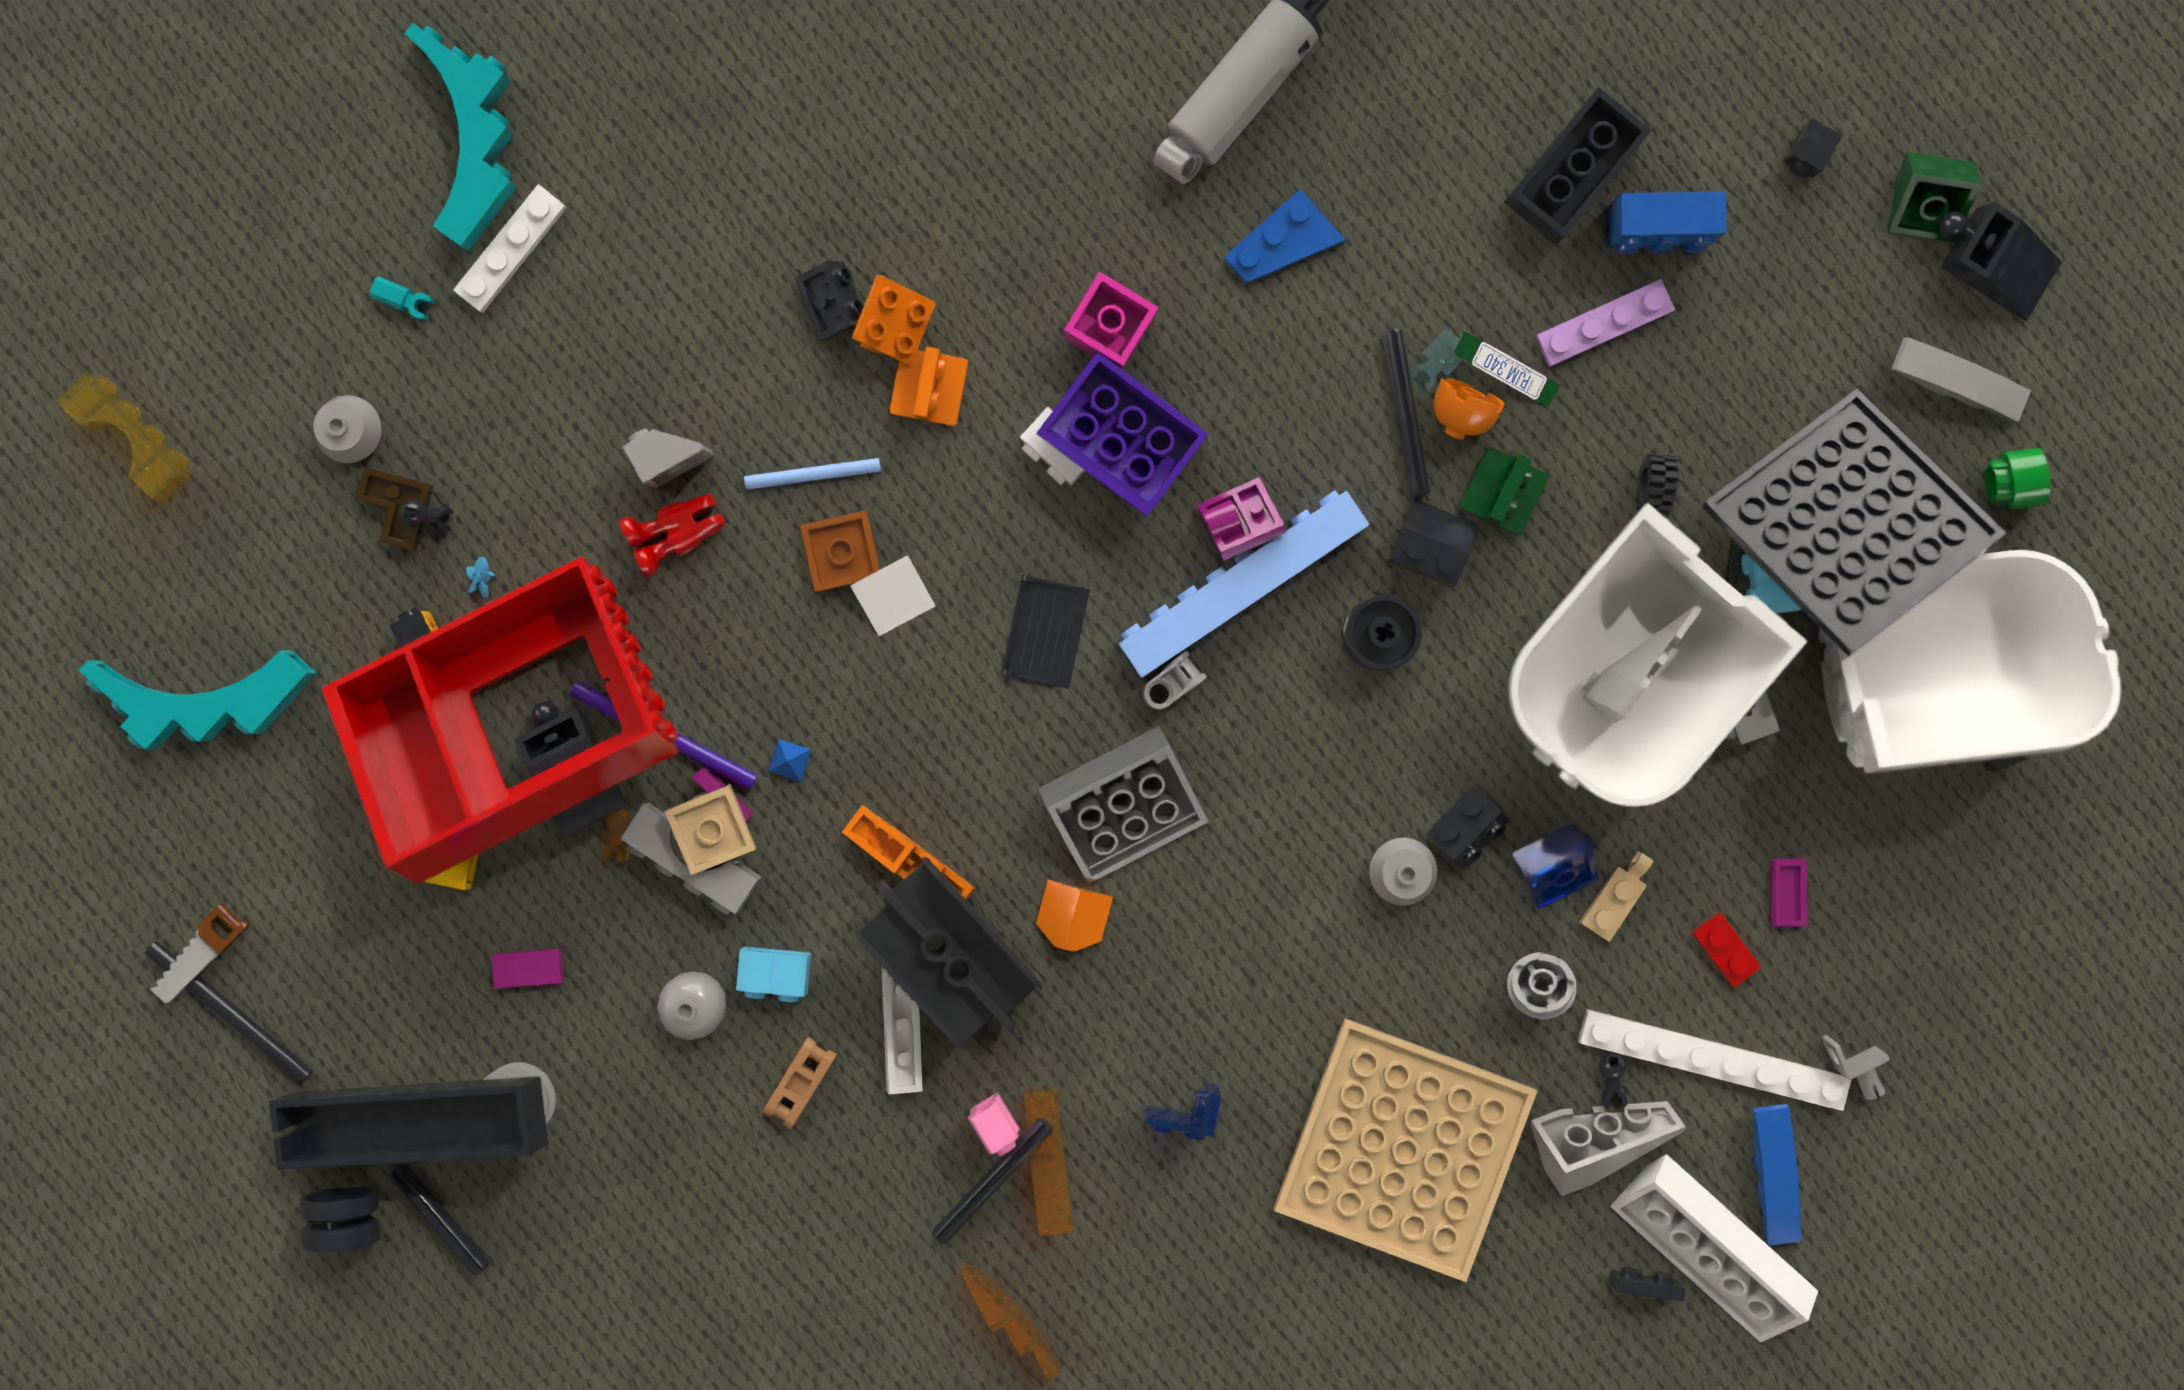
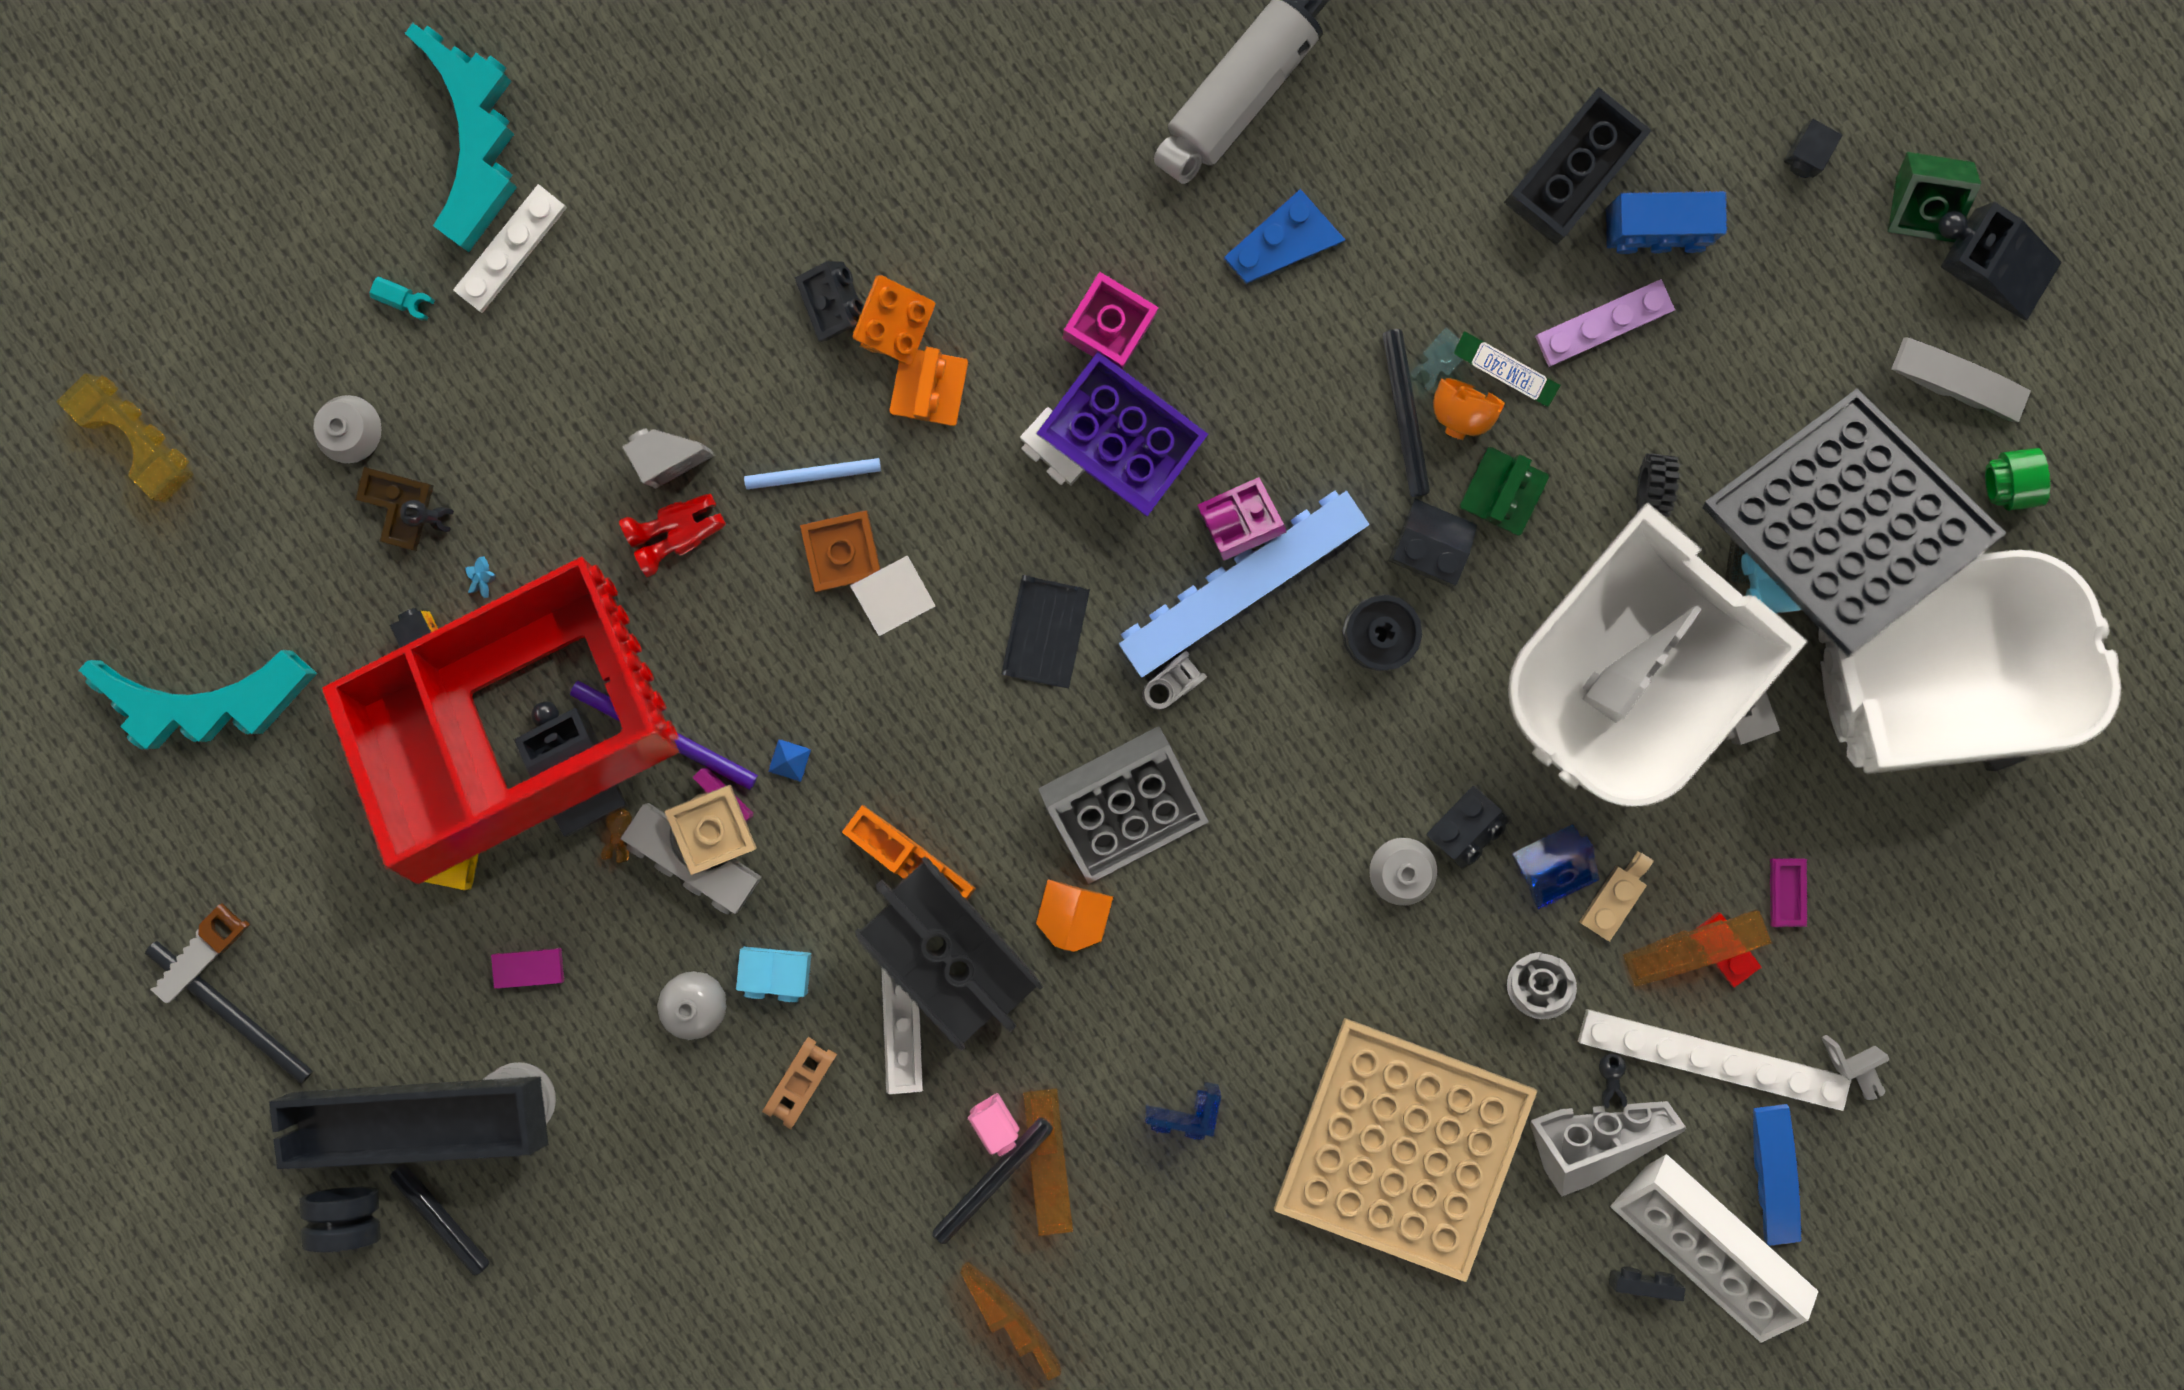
none -> clear orange slope [1623,909,1772,987]

